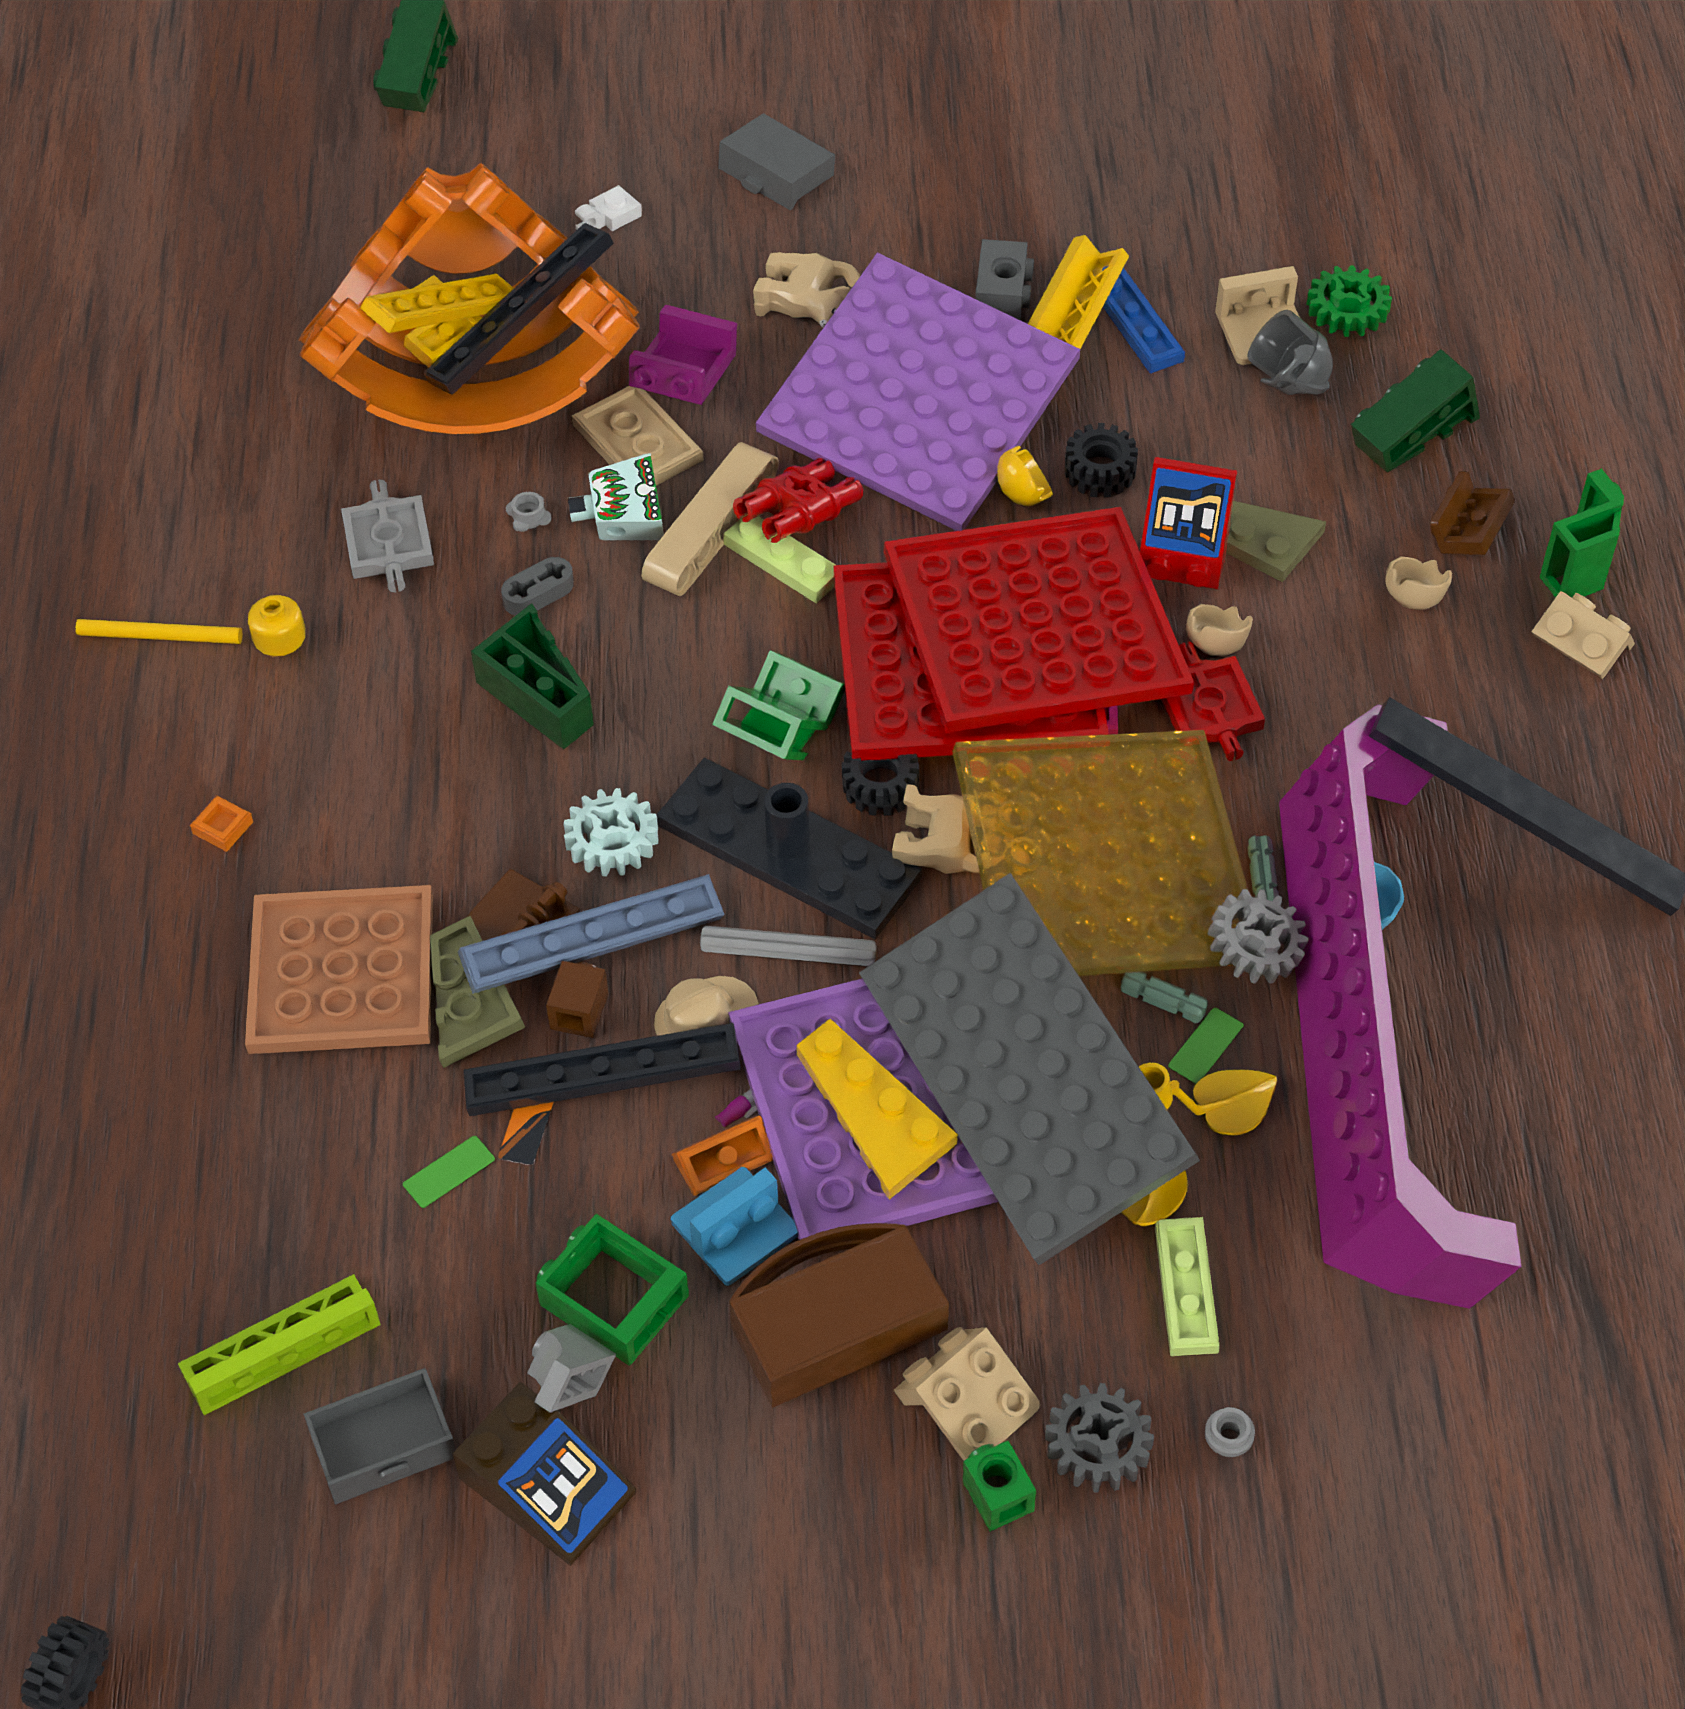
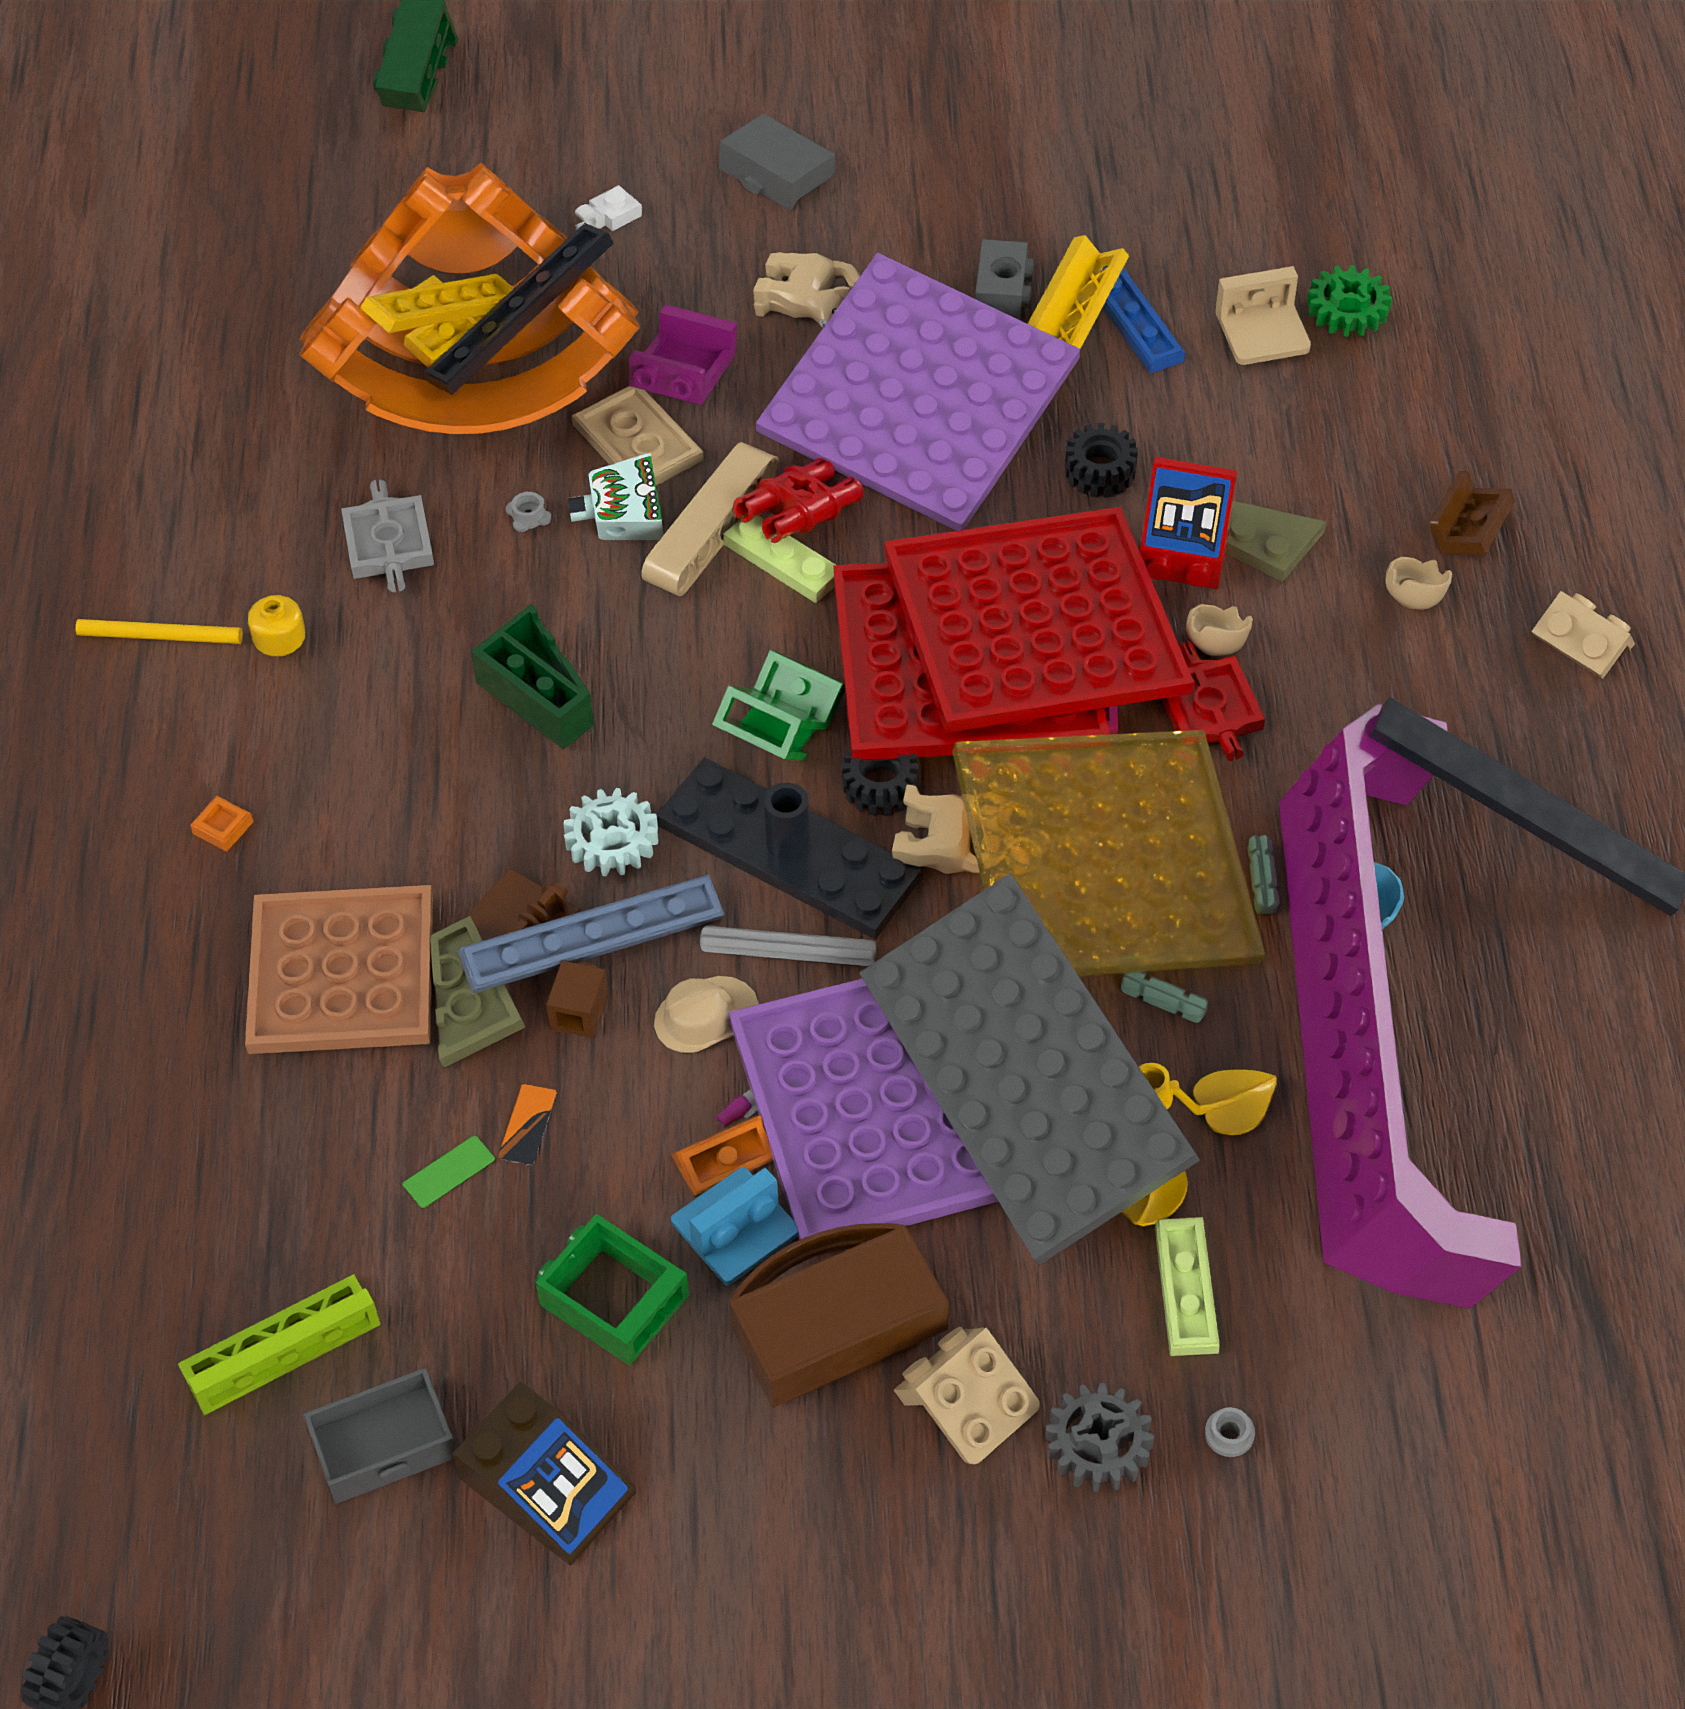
black tile [463,1022,741,1116] -> none
dark grey beam [501,557,574,616] -> none
light grey arch [527,1324,616,1412] -> none
yellow wing [796,1019,958,1200] -> none
green brick [963,1440,1036,1532] -> none
yellow hair [997,445,1053,507] -> none
bright green sticker [1168,1008,1244,1084] -> none
light grey gear [1208,889,1308,984] -> none
dark grey helmet [1247,310,1333,395] -> none
dark green wedge [1351,349,1480,473] -> none
green piece [1540,468,1624,598] -> none

